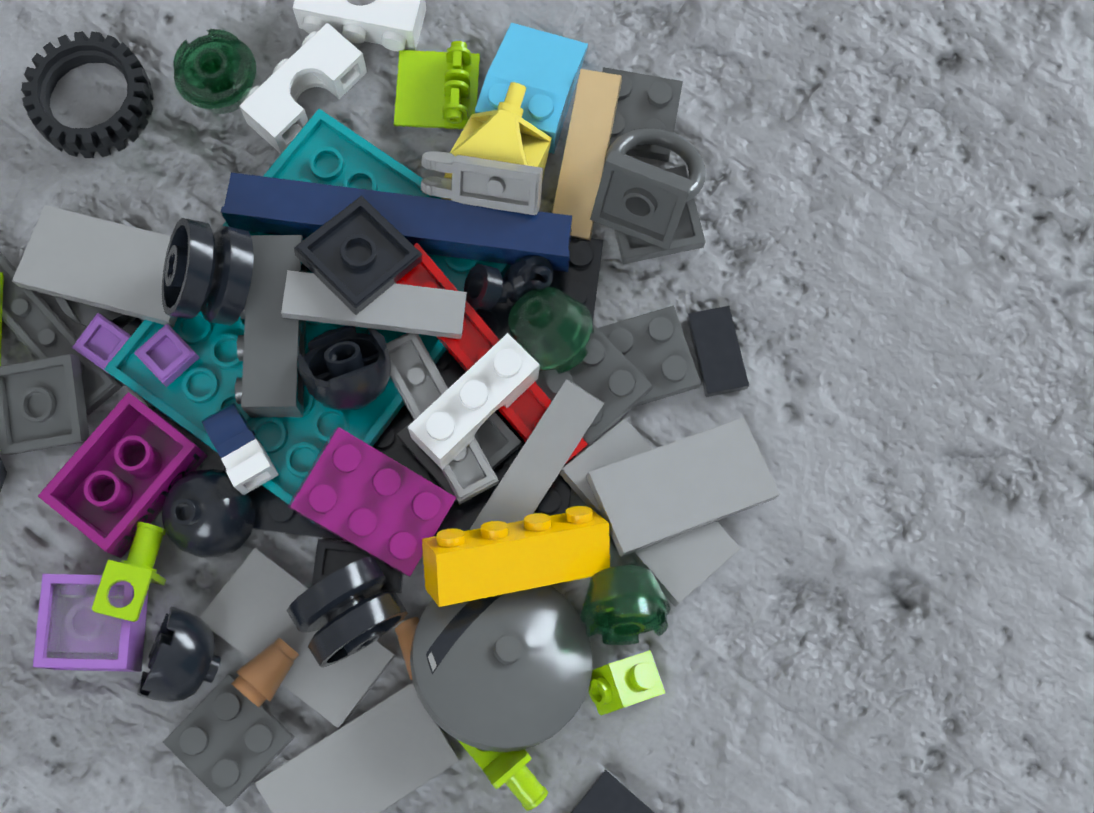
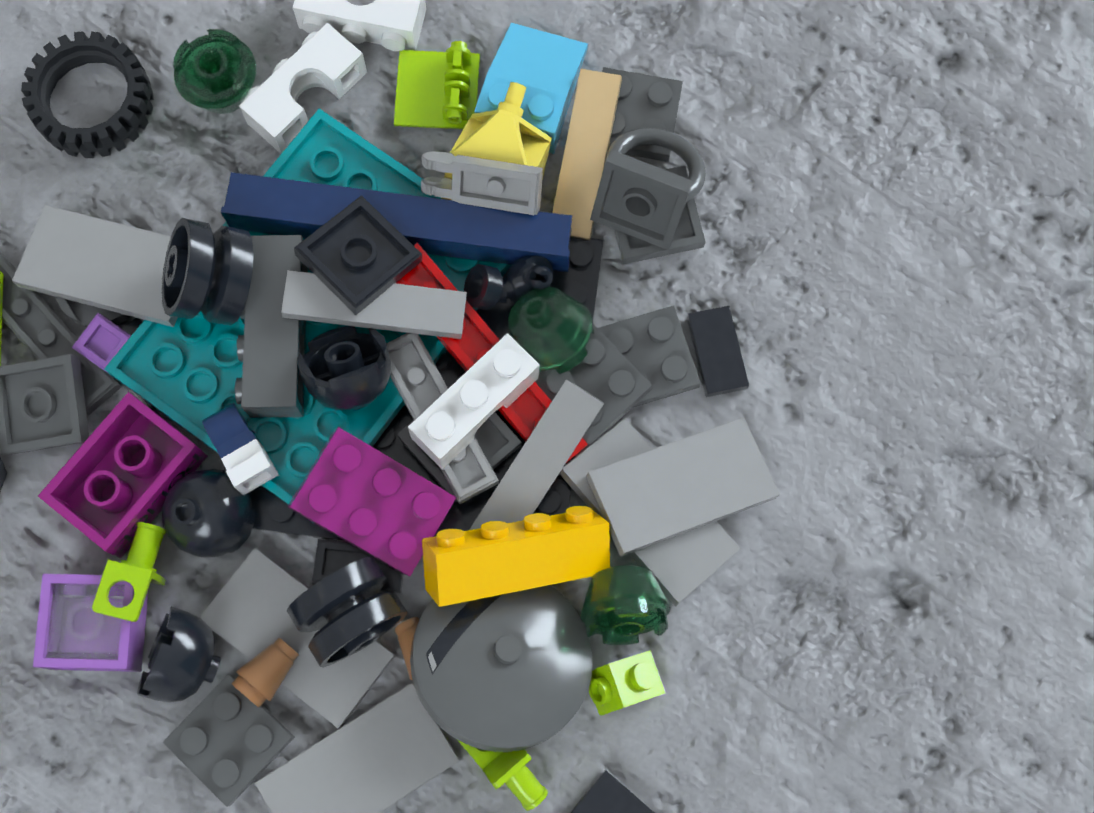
medium lavender tile [134,324,200,387] -> none

